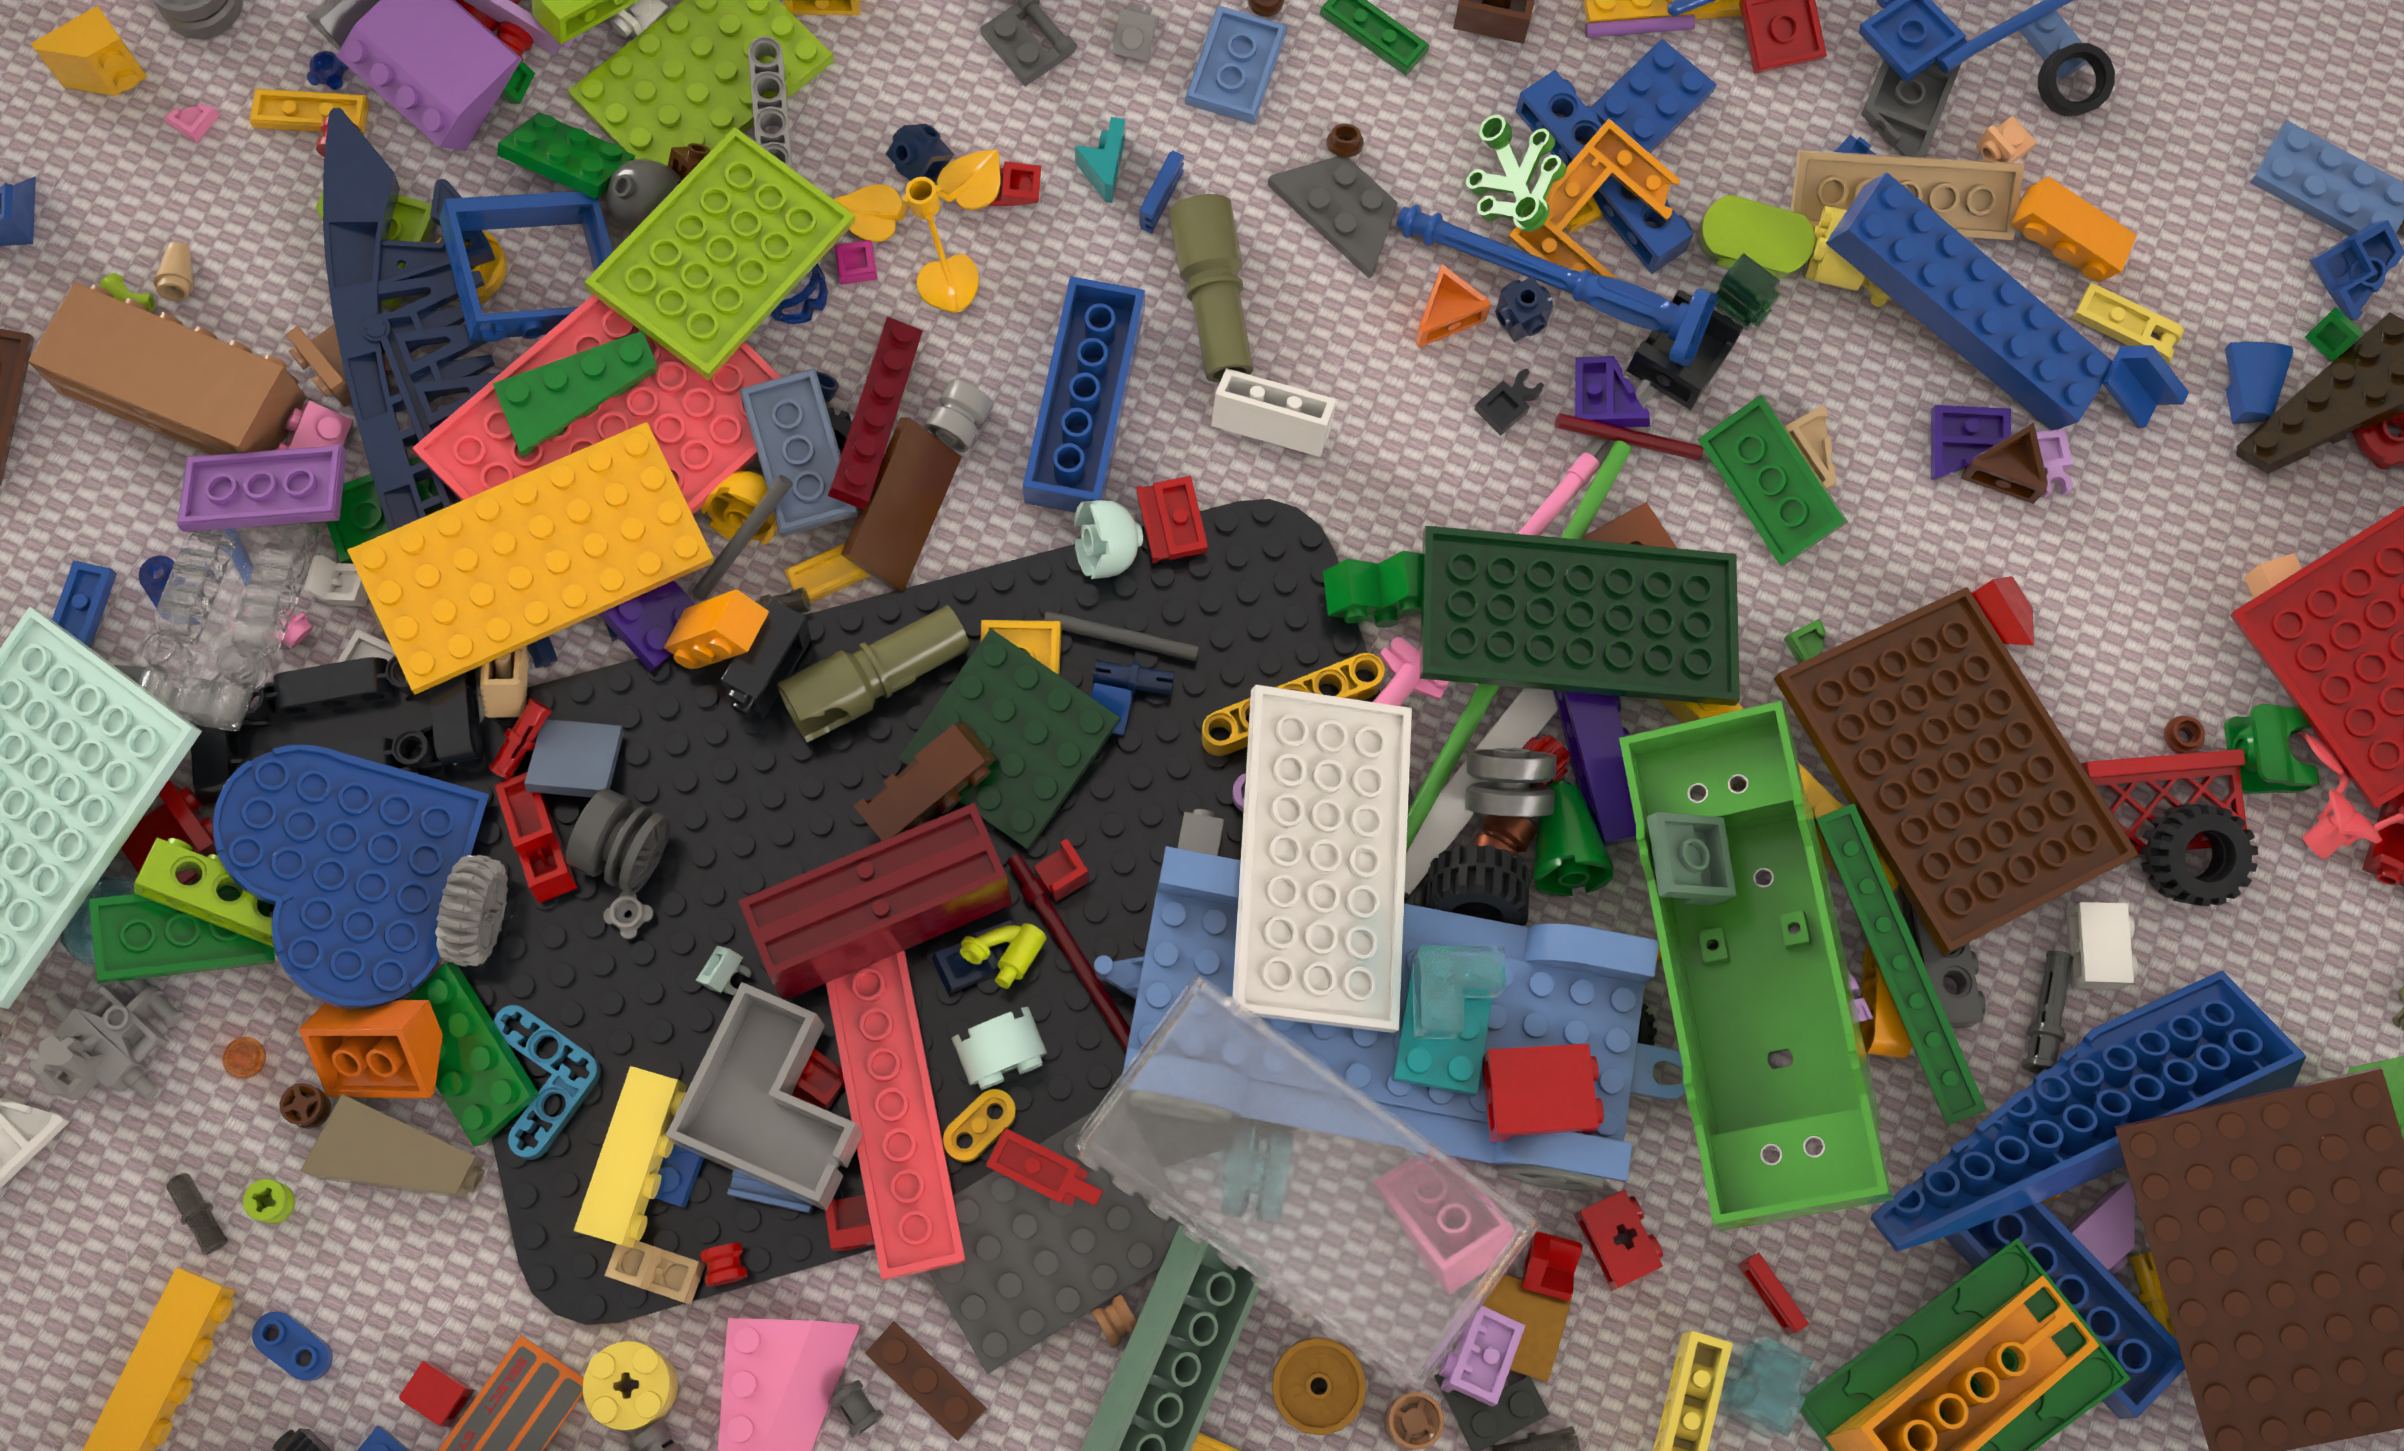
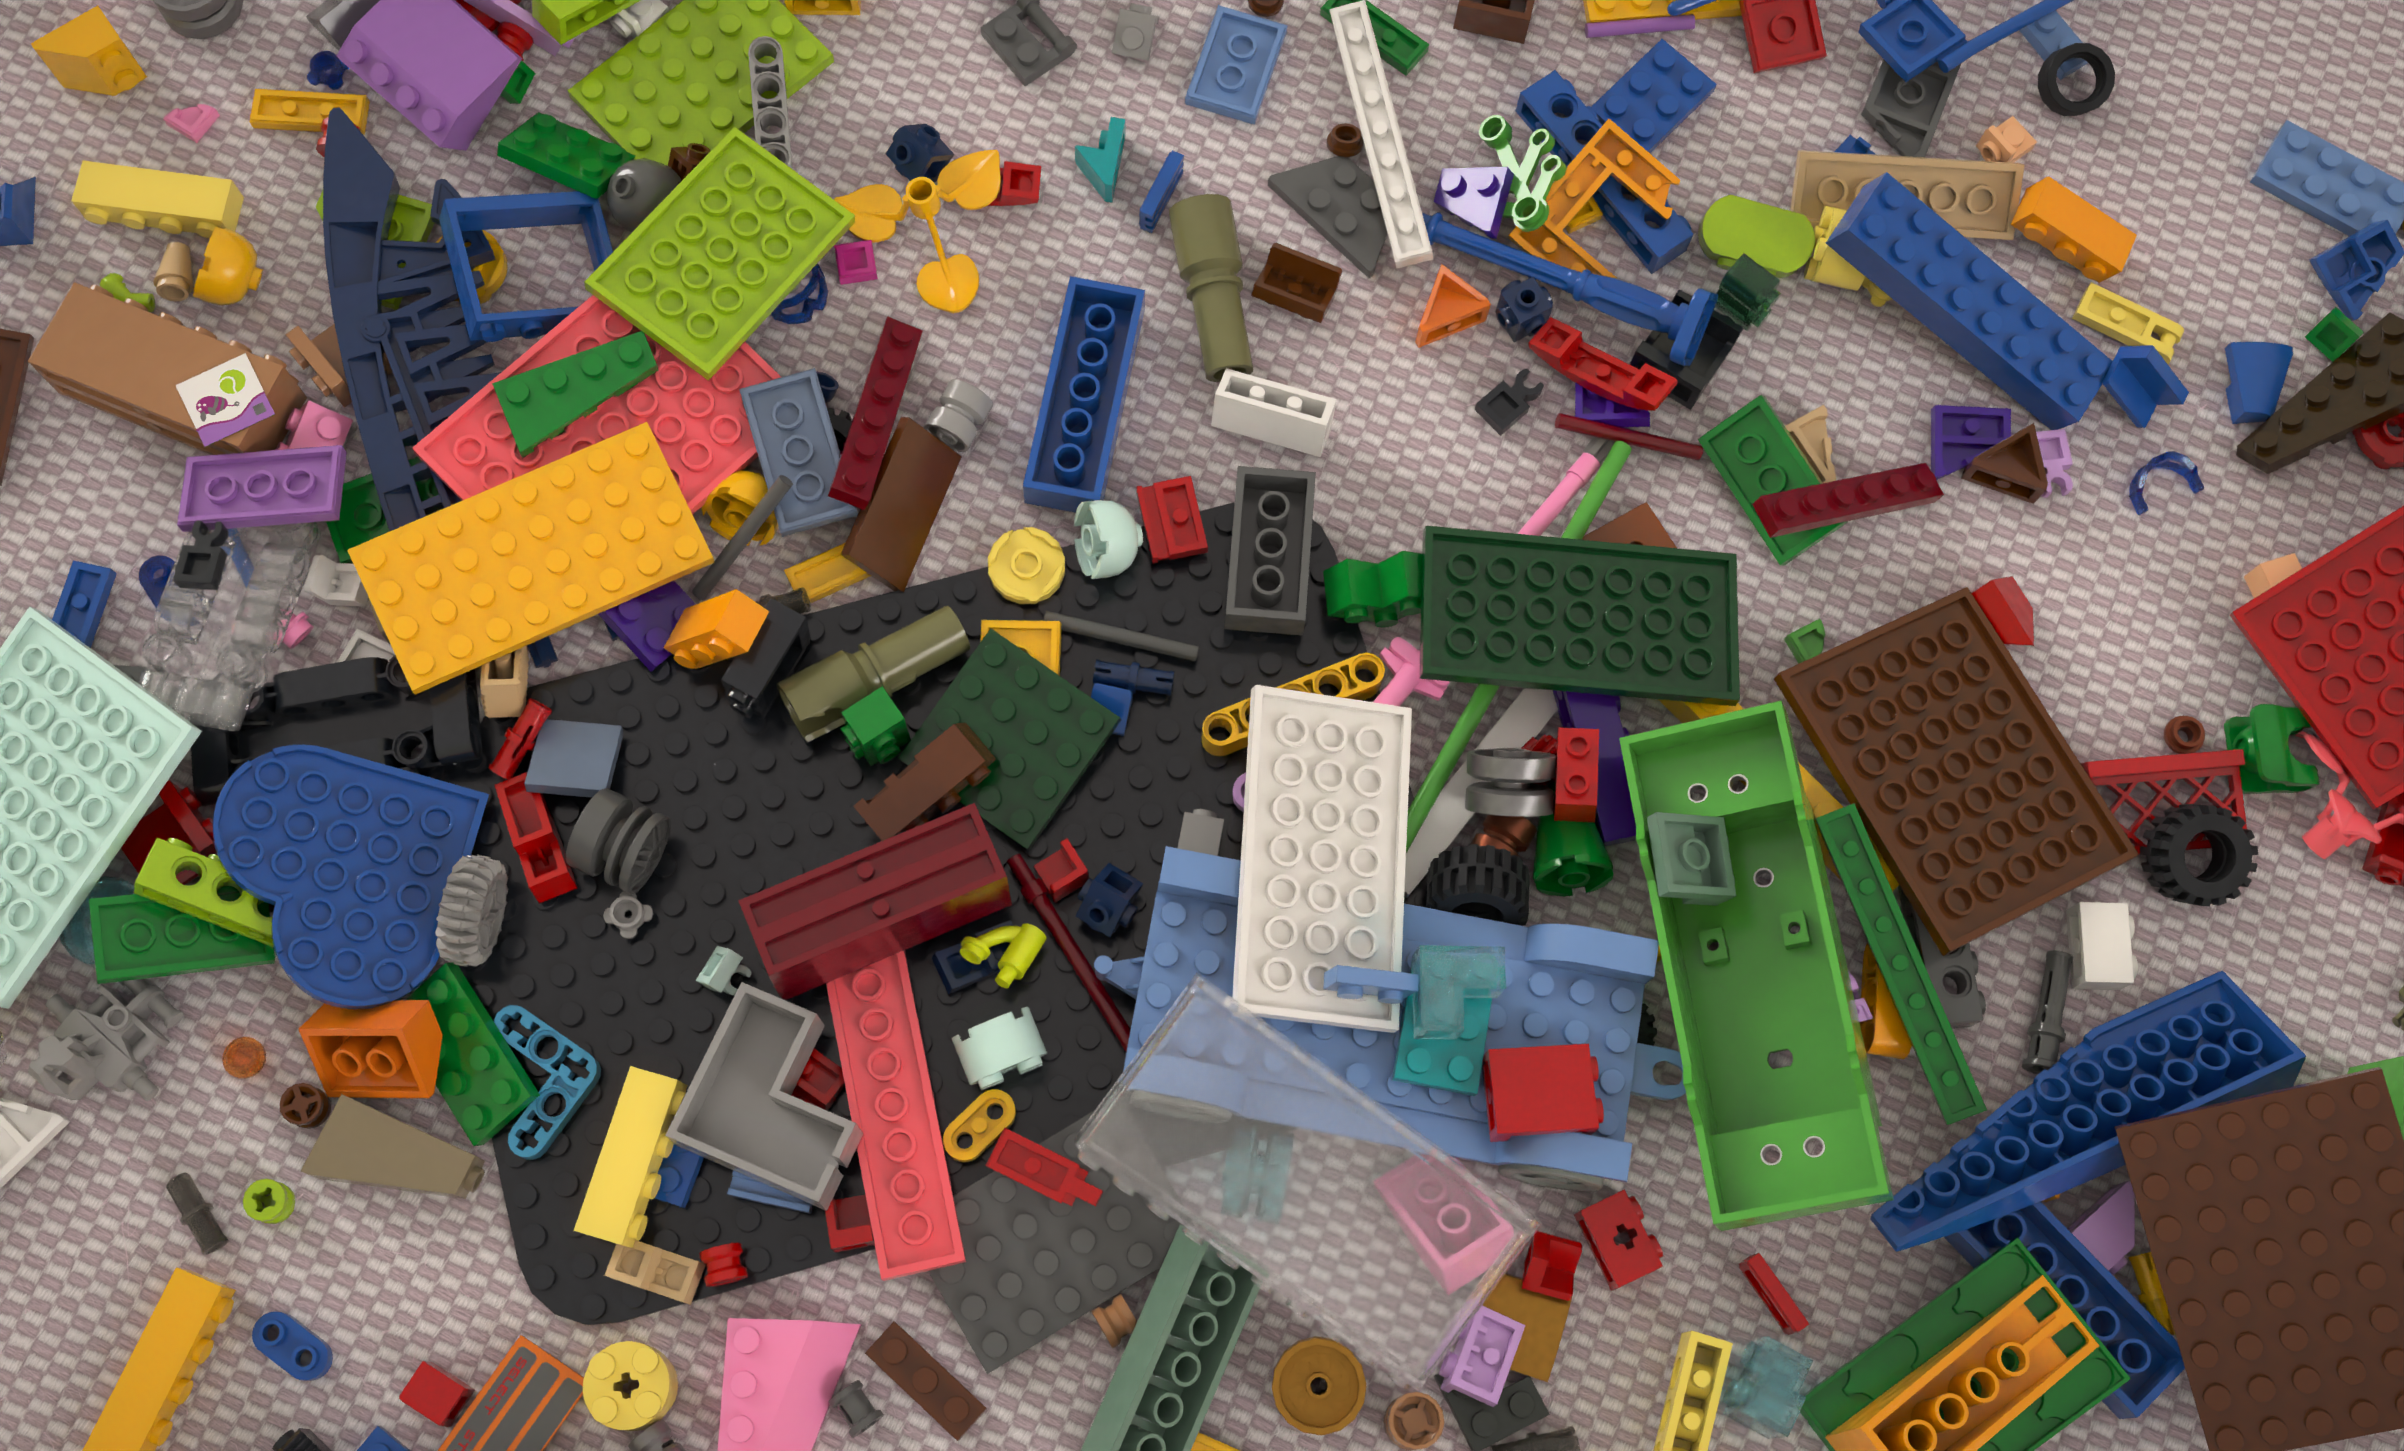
none -> light yellow brick [71,160,244,239]
none -> black plate [172,520,228,590]
none -> sticker [176,353,275,447]
none -> yellow cylinder [193,226,263,306]
none -> green brick [841,686,911,766]
none -> light yellow tile [988,527,1065,604]
none -> dark blue brick [1076,863,1144,937]
none -> dark grey brick [1224,466,1316,635]
none -> reddish brown bracket [1251,243,1343,323]
none -> medium blue plate [1323,965,1419,1004]
none -> white tile [1329,0,1433,269]
none -> wing [1433,167,1514,239]
none -> red slope [1528,317,1678,411]
none -> red brick [1554,727,1599,823]
none -> dark red plate [1752,463,1944,538]
none -> clear blue helmet [2129,451,2204,515]

